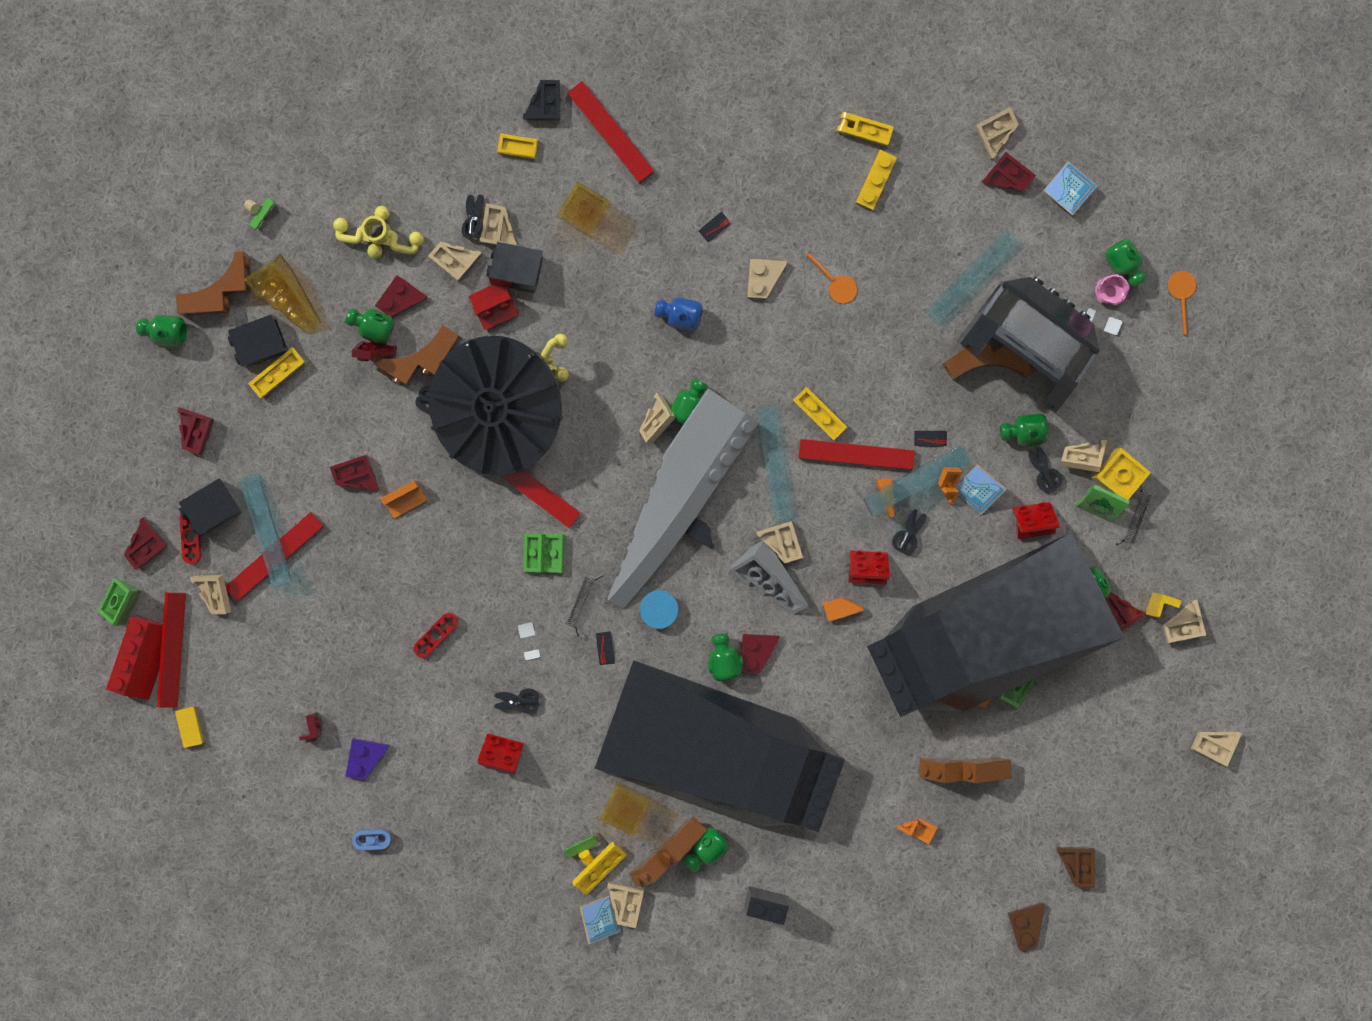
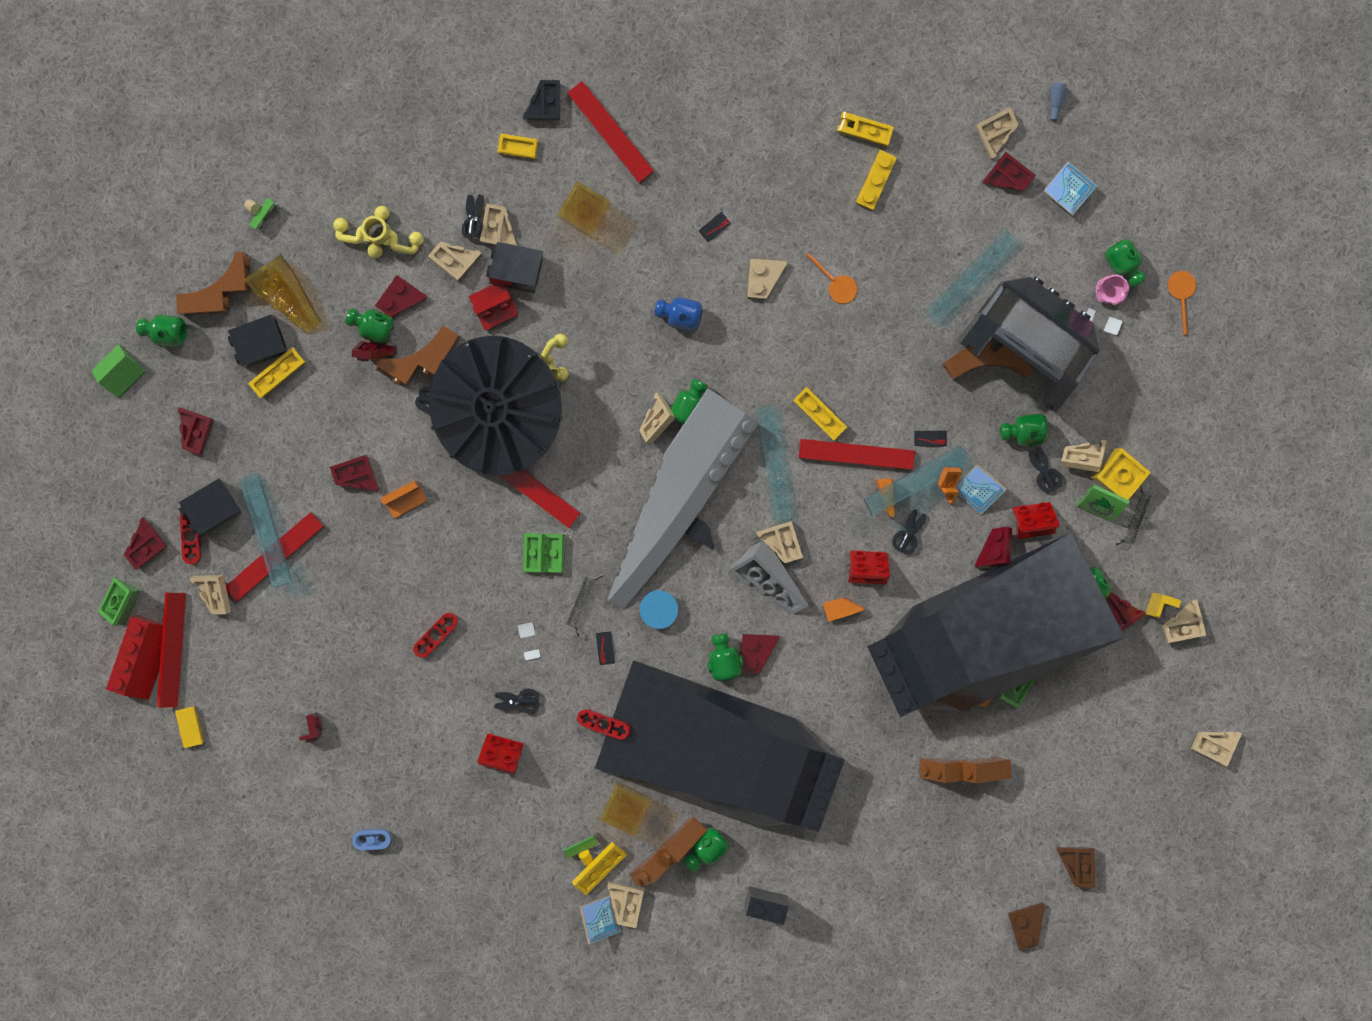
dark purple wing [345,738,390,780] -> none
orange slope [897,818,938,844] -> none
none -> bright green slope [91,344,146,398]
none -> red beam [577,709,631,740]
none -> dark red wing [975,526,1013,569]
none -> sand blue cone [1050,83,1069,120]

